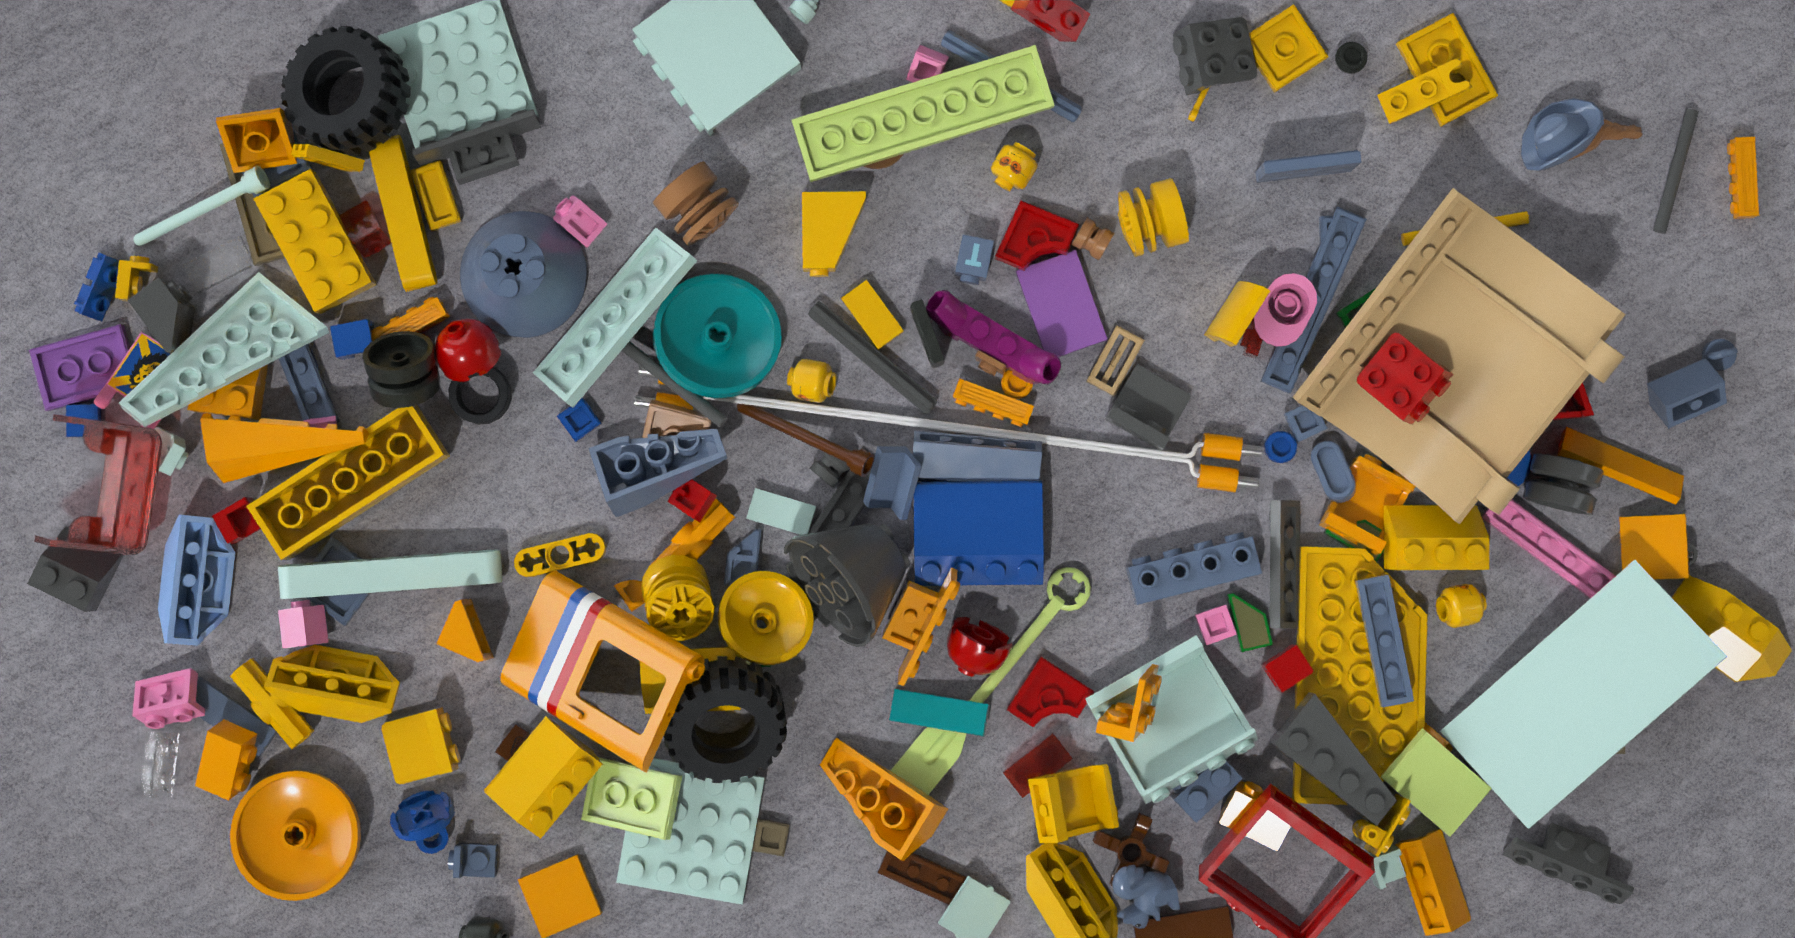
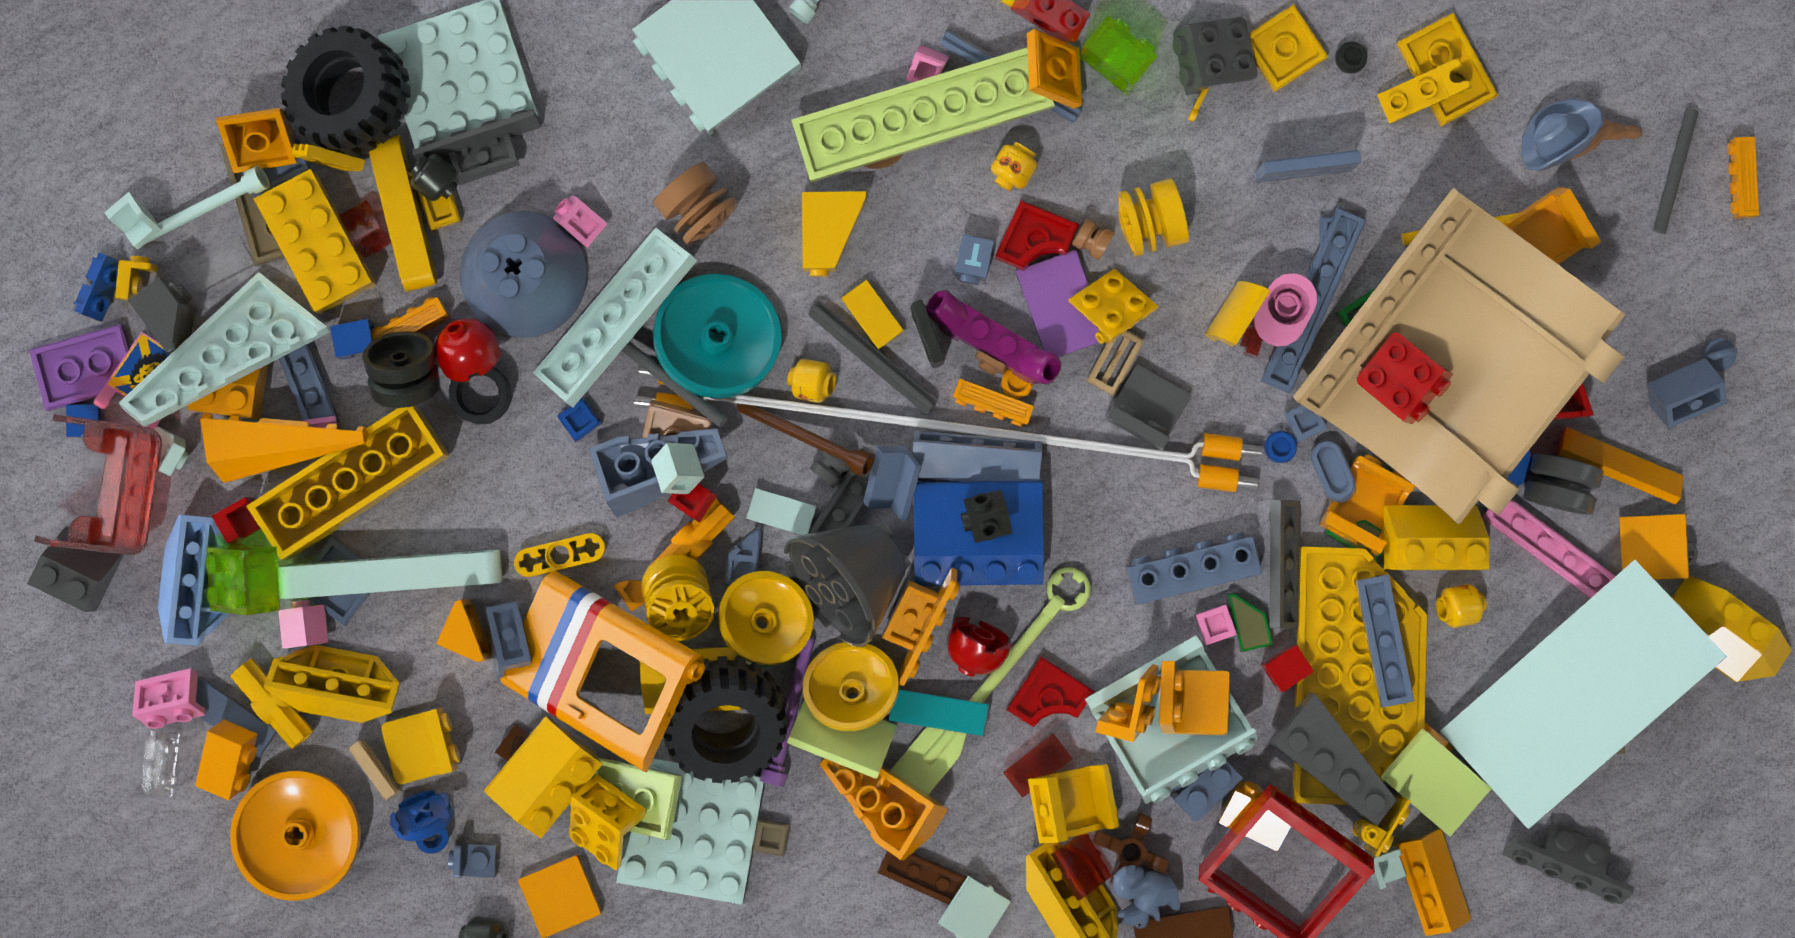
none -> light aqua panel [104,192,162,249]
none -> clear neon green brick [205,543,280,615]
none -> tan tile [349,739,402,800]
none -> pearl dark grey head [408,154,458,201]
none -> sand blue panel [483,601,531,678]
none -> yellow bracket [569,774,646,870]
none -> light aqua panel [652,443,704,494]
none -> medium lavender piece [759,635,814,787]
none -> yellowish green tile [787,700,897,779]
none -> yellow dish [803,642,899,731]
none -> pearl dark grey brick [960,490,1013,543]
none -> light orange tile [1027,29,1082,109]
none -> clear red piece [1051,833,1112,901]
none -> yellow hinge [1068,268,1158,344]
none -> clear neon green brick [1080,16,1158,97]
none -> light orange bracket [1159,661,1230,735]
none -> light orange panel [1503,187,1601,265]

